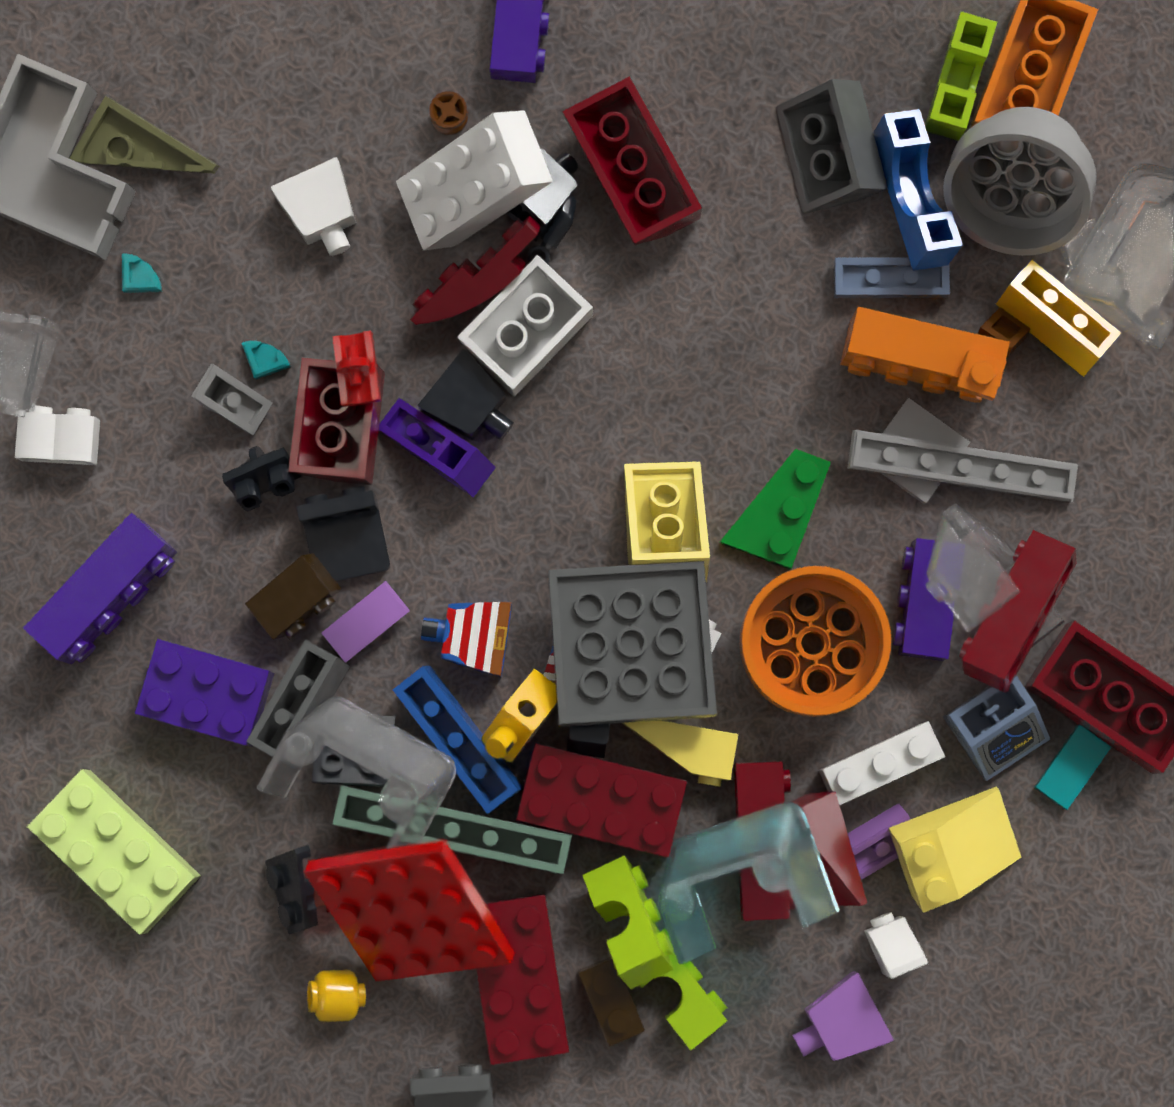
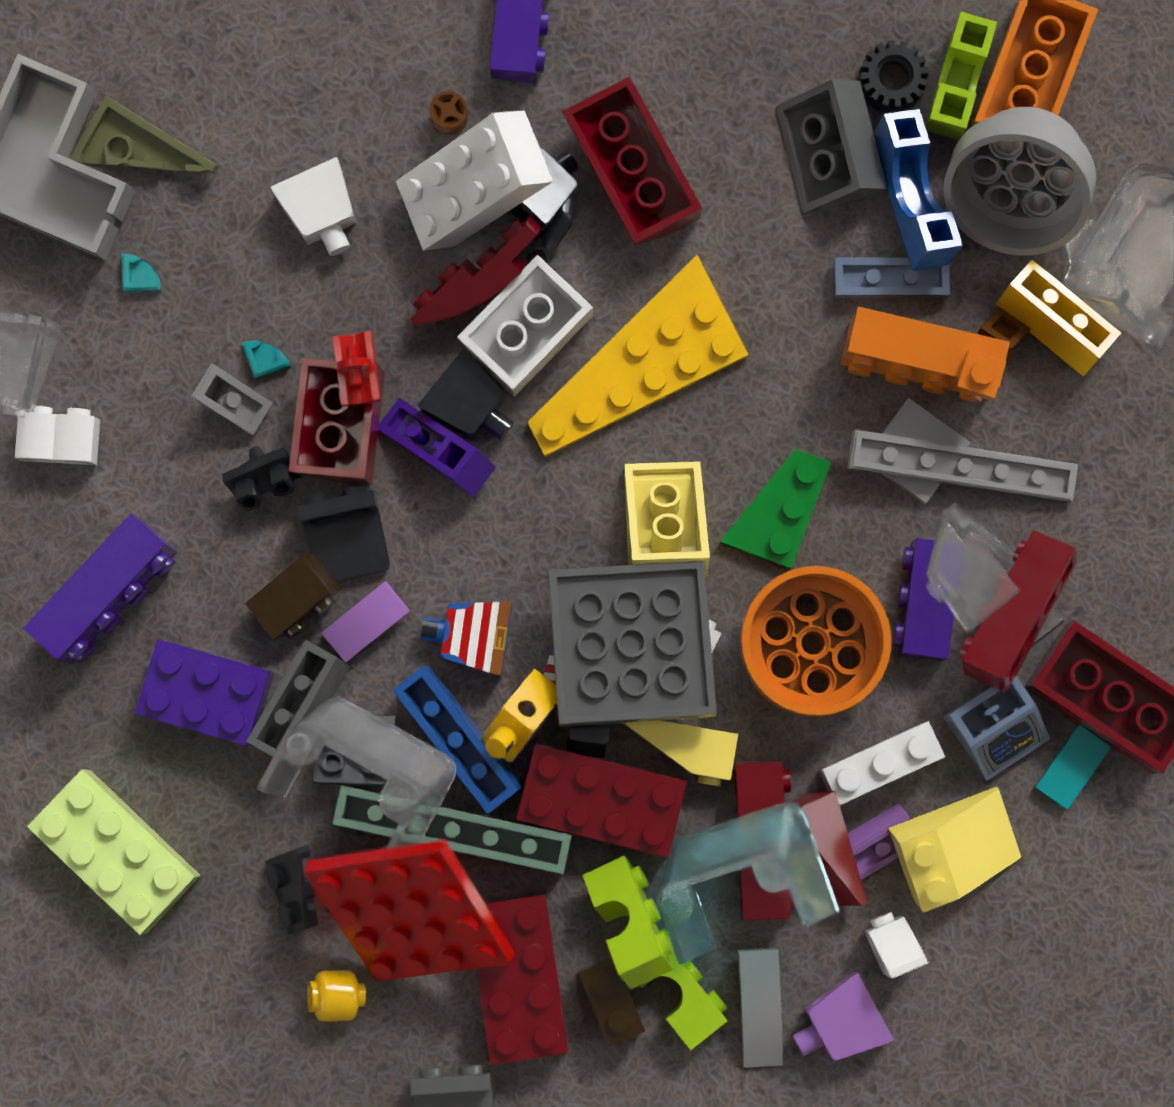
none -> yellow wing [528,255,748,457]
none -> light grey slope [737,948,783,1068]
none -> black tyre [858,40,929,113]

